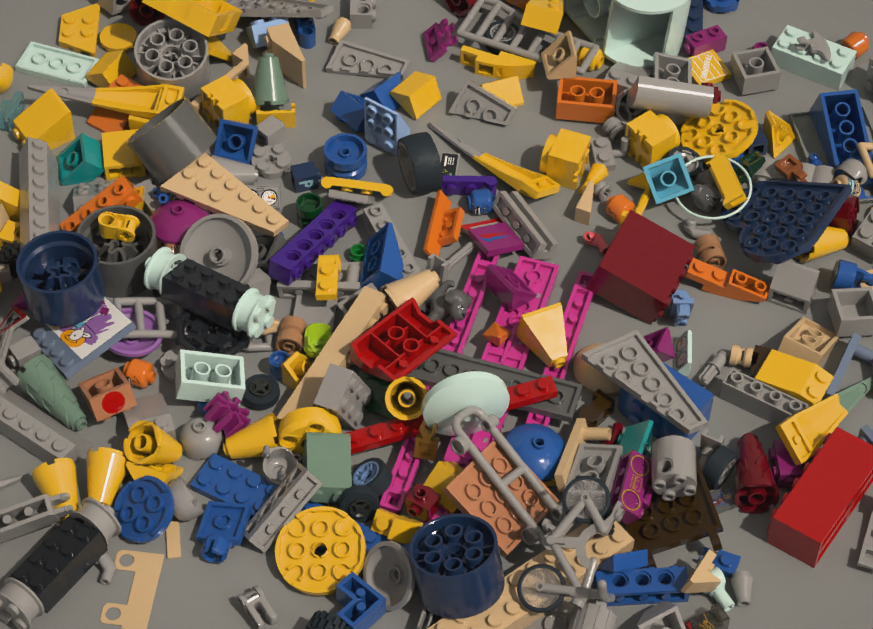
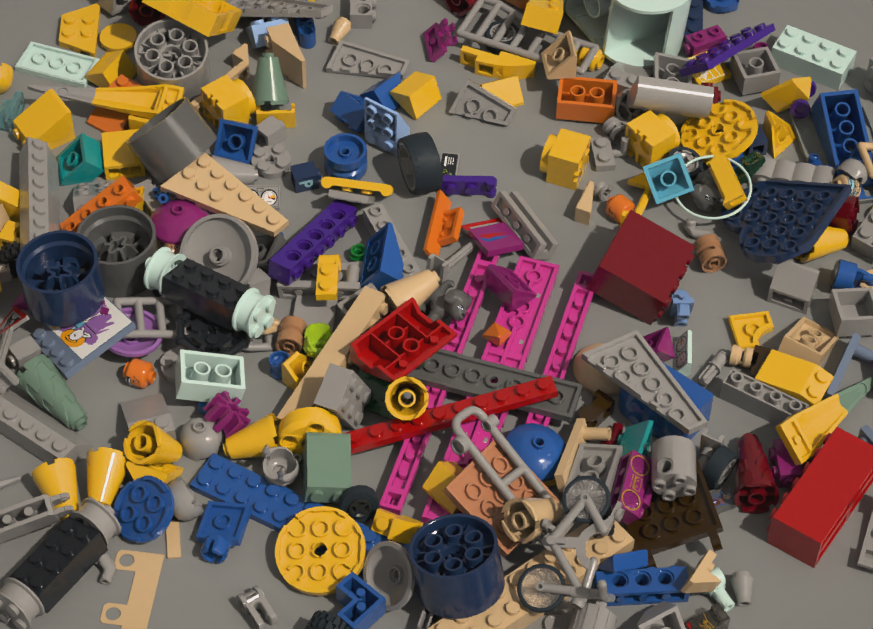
nougat brick [78,367,137,422] -> none
yellow piece [98,212,140,242] -> none
yellow tile [205,36,233,62] -> none
black wheel [242,374,280,410] -> none
light grey fence [244,463,323,553] -> none
dark green wheel [296,192,323,229] -> none
wheel [351,457,393,497] -> none
dark red brick [404,483,441,522] -> none
pearl gold plate [413,421,439,461] -> none
light aqua dish [421,371,510,436] -> none
yellow plate [428,122,561,199] -> none
blue head [467,188,496,215] -> none
yellow slope [516,302,568,368] -> none
yellow cone [578,163,608,194] -> none
coral arm [583,231,609,255] -> none
orange slope [685,258,771,302] -> none
blue plate [698,547,741,578] -> none
dark orange plate [774,154,808,182] -> none
light grey piece [795,30,831,62] -> none
orange head [841,31,869,59] -> none
none -> tan cone [501,498,562,544]
none -> dark purple plate [678,23,776,77]
none -> yellow tile [727,311,774,351]
none -> yellow slope [760,77,812,114]
none -> dark purple wheel [790,81,817,119]

